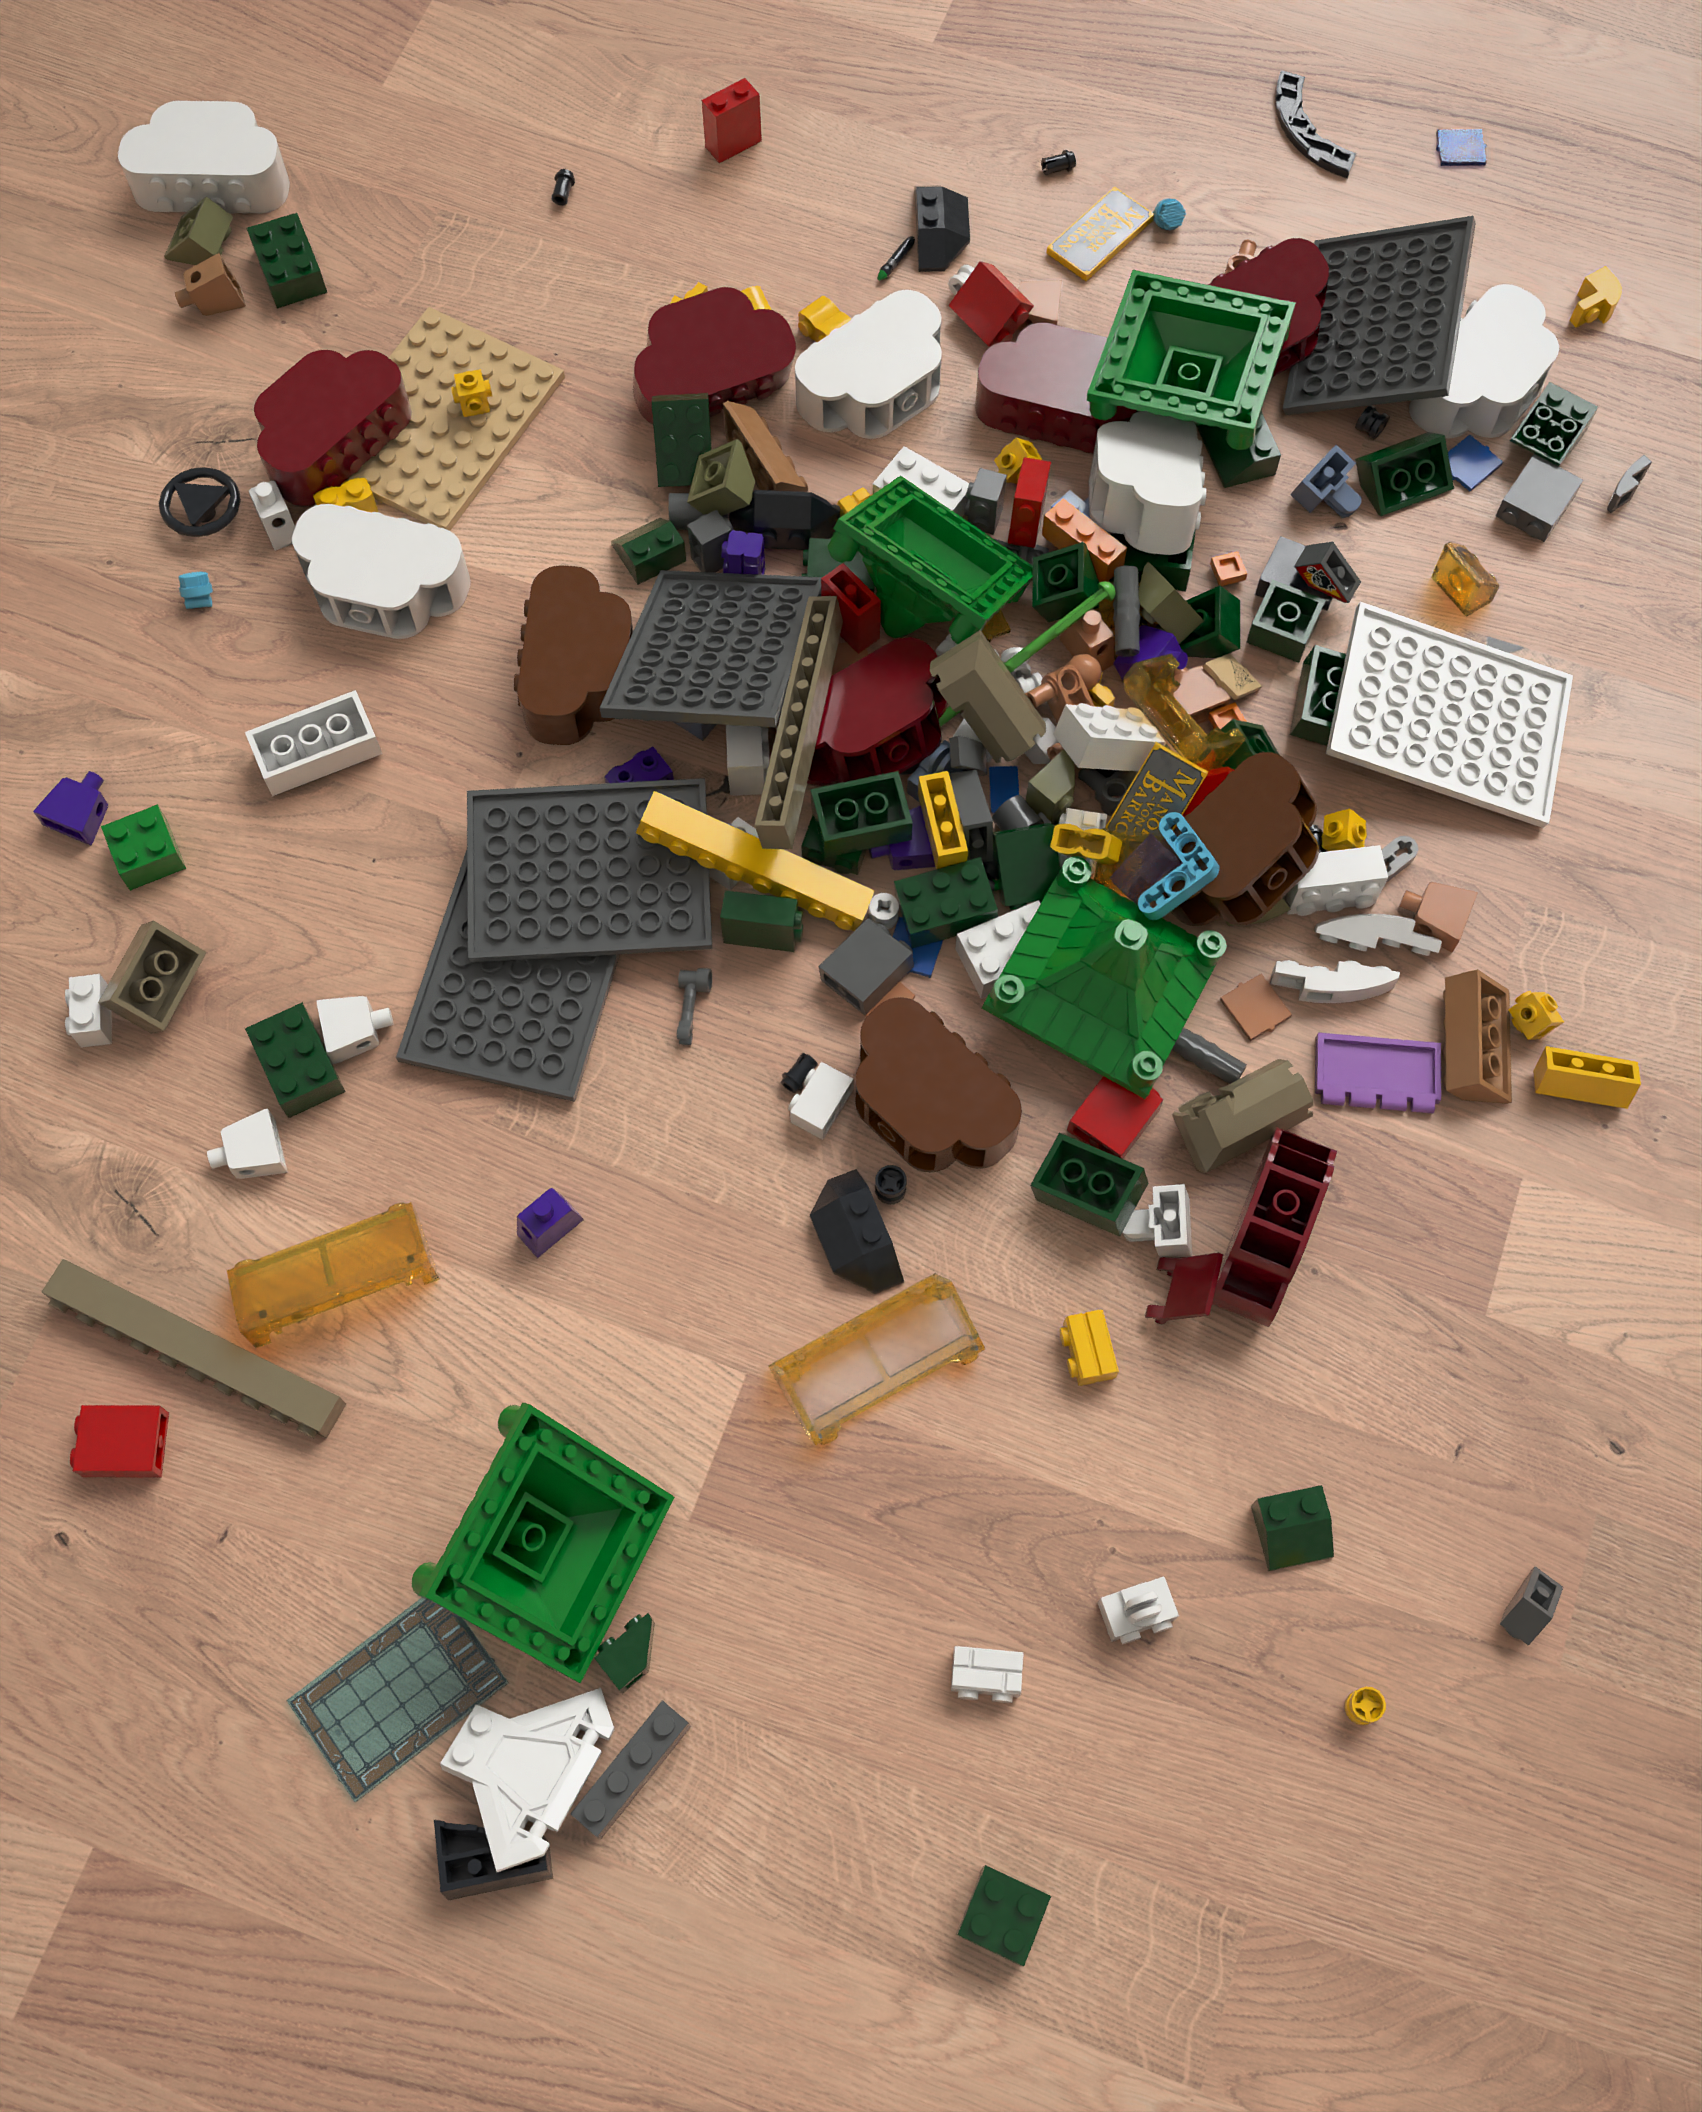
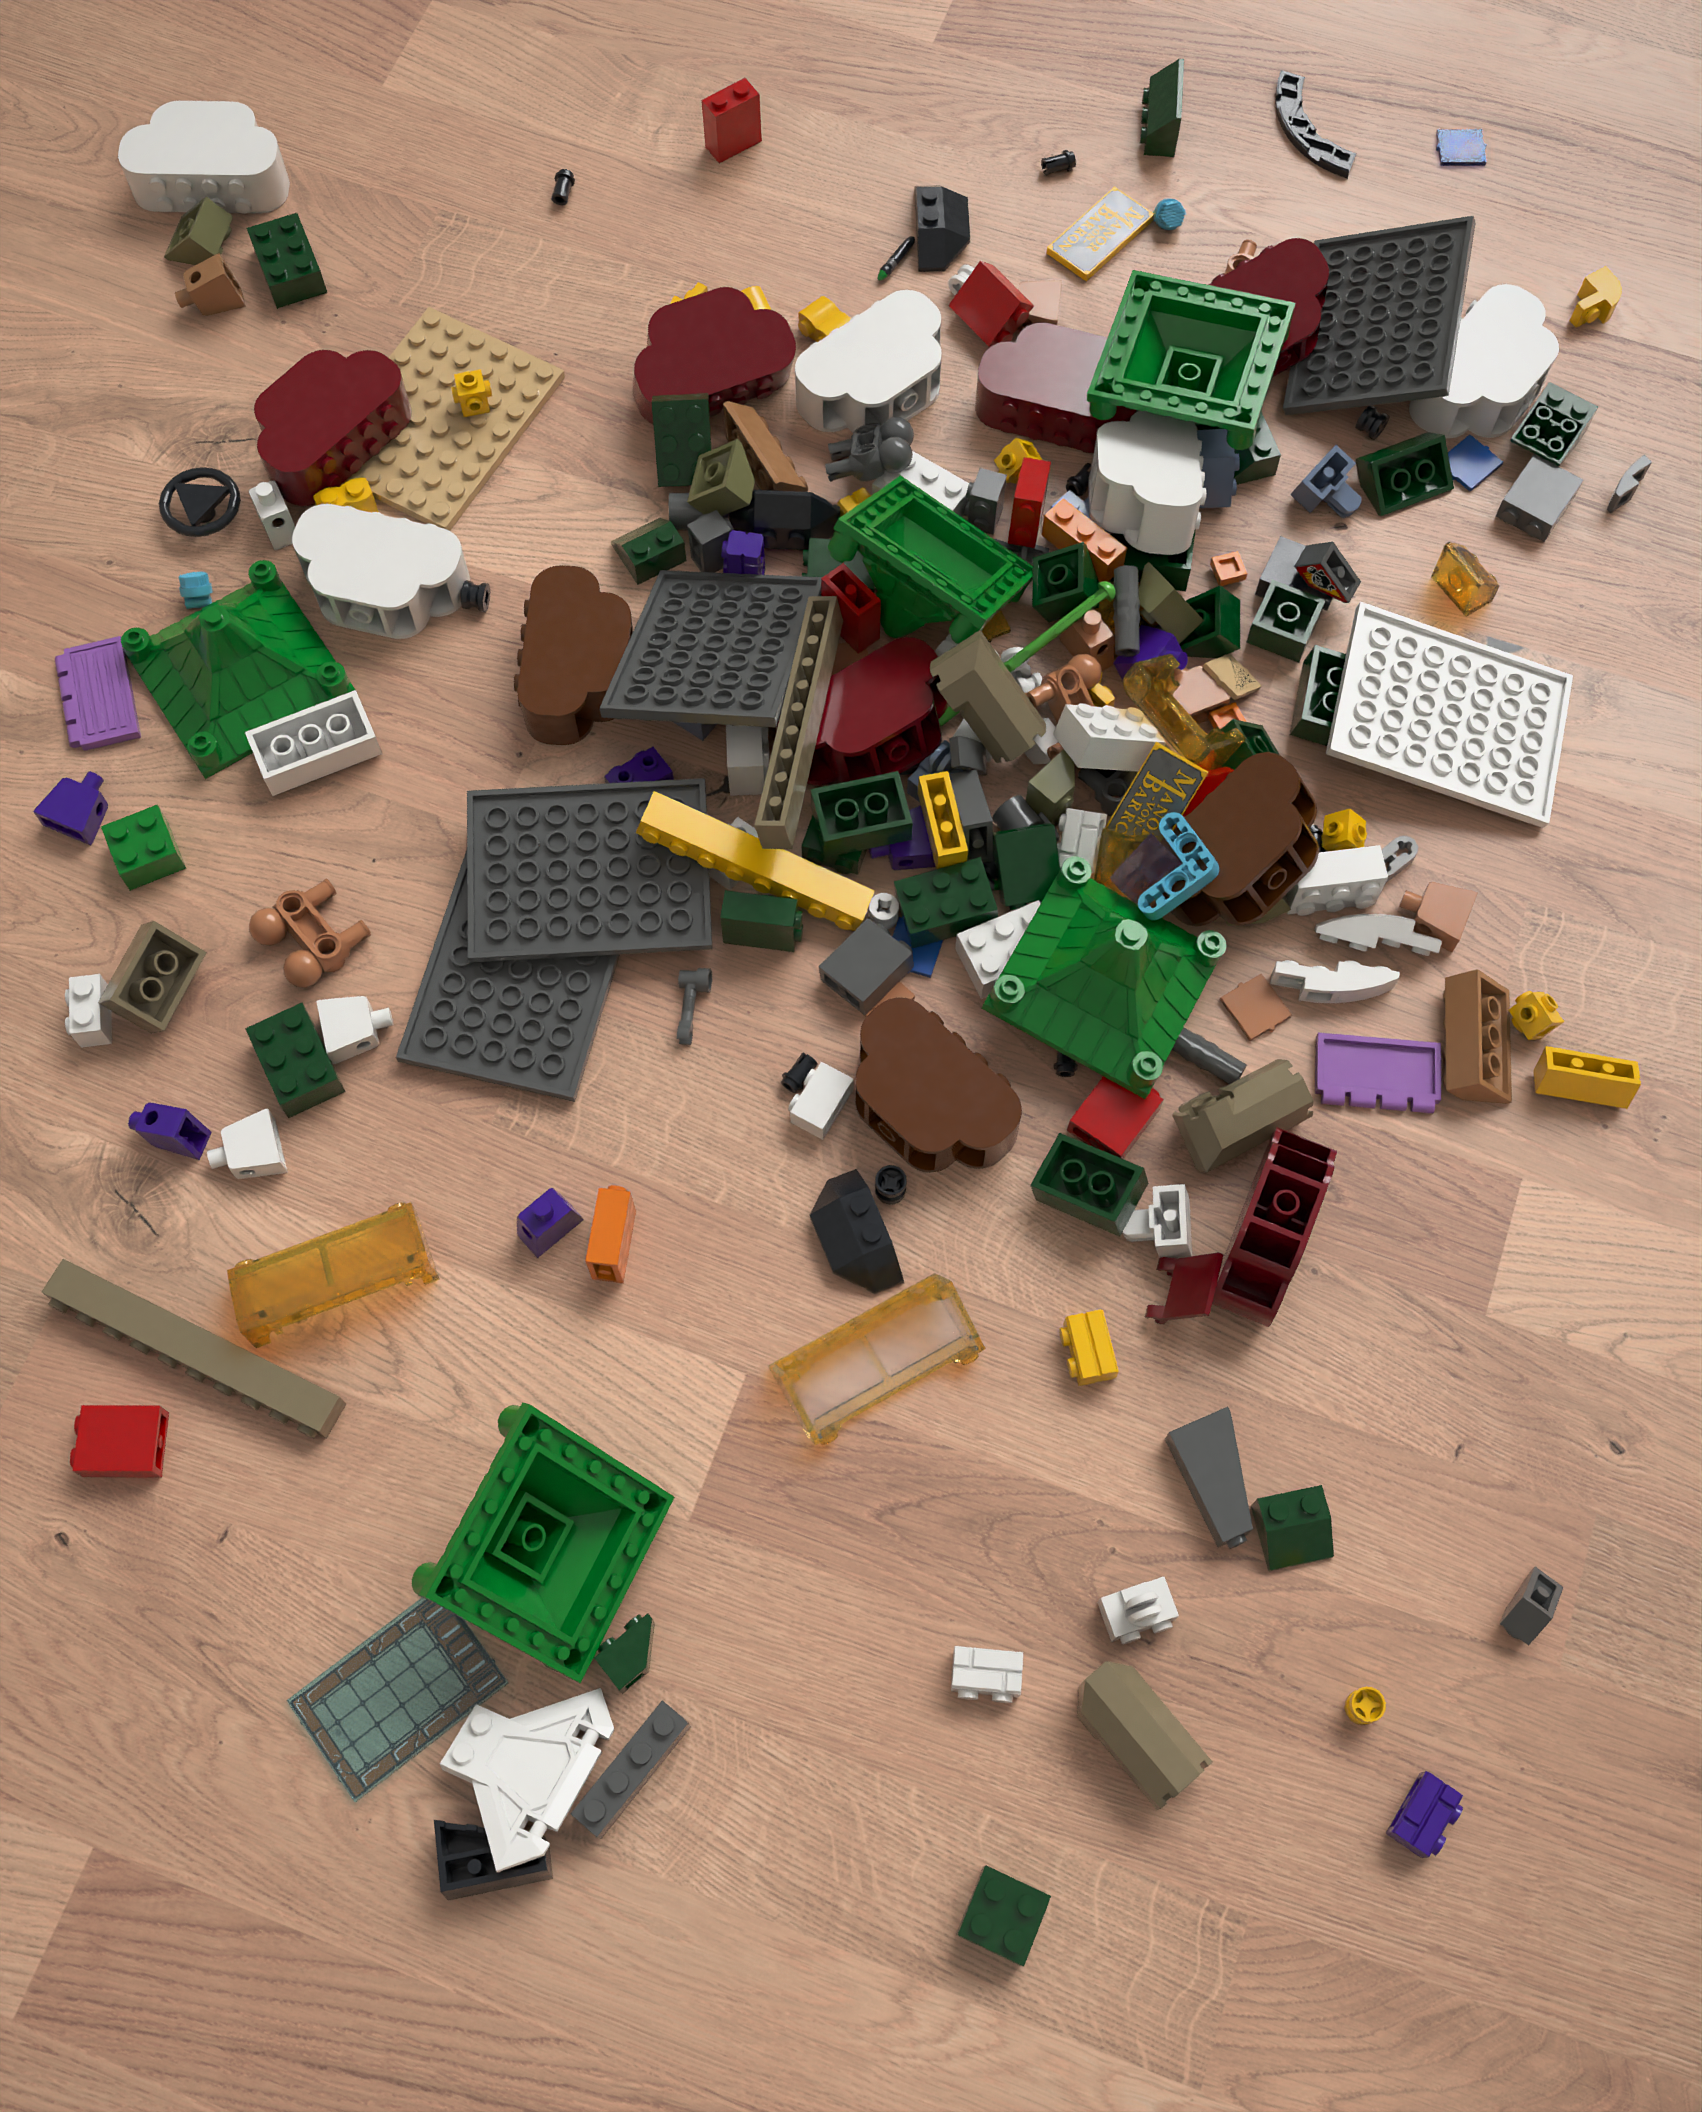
blue sticker [989,766,1019,813] -> none
yellow brick [1050,824,1123,865] -> none
none -> medium lavender hinge [55,636,141,751]
none -> green piece [121,560,355,779]
none -> dark purple torso [128,1102,212,1160]
none -> nougat piece [249,878,371,988]
none -> black wheel [461,580,491,612]
none -> orange brick [585,1185,636,1283]
none -> dark grey piece [825,417,914,482]
none -> black pin [1053,1051,1078,1077]
none -> black pin [1066,463,1092,496]
none -> dark tan brick [1077,1661,1212,1810]
none -> dark green slope [1140,59,1184,157]
none -> dark grey slope [1165,1406,1253,1549]
none -> sand blue brick [1197,429,1239,508]
none -> dark purple brick [1386,1771,1463,1858]

